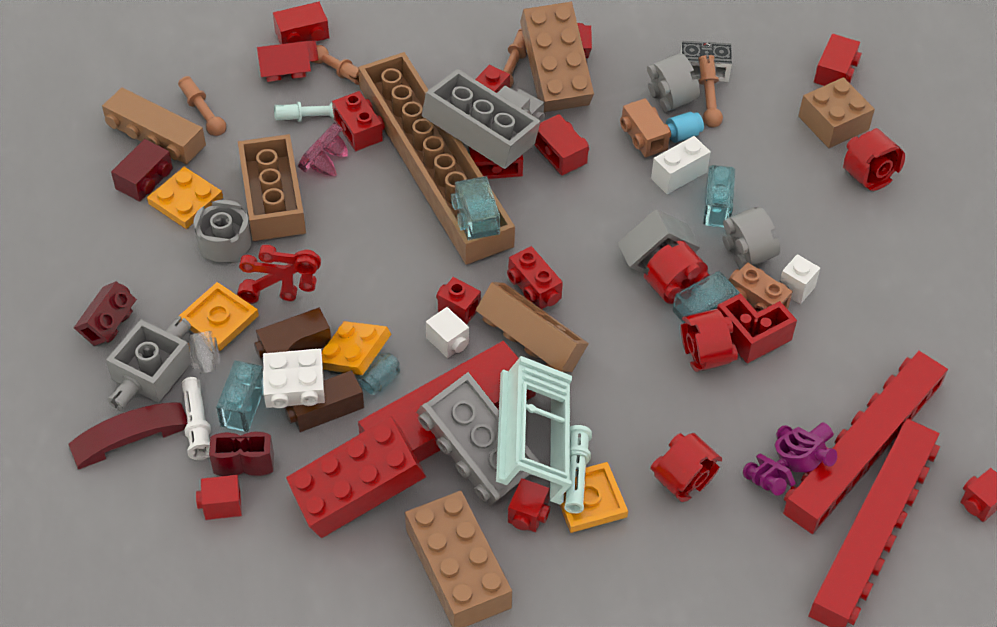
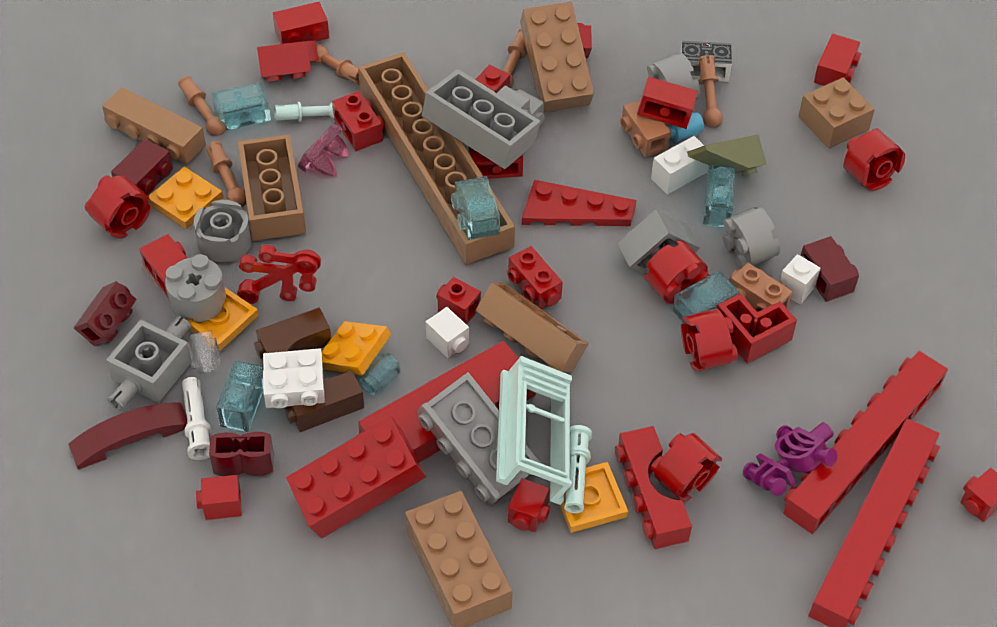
red brick [534,114,589,176] -> none
none -> red brick [84,175,151,238]
none -> red brick [139,234,187,298]
none -> light grey brick [165,254,226,322]
none -> nougat pin [205,141,246,206]
none -> clear light blue brick [212,82,271,131]
none -> red wing [522,180,637,226]
none -> red arch [615,426,692,549]
none -> red brick [637,76,697,129]
none -> olive slope [687,134,766,177]
none -> dark red brick [801,236,859,302]

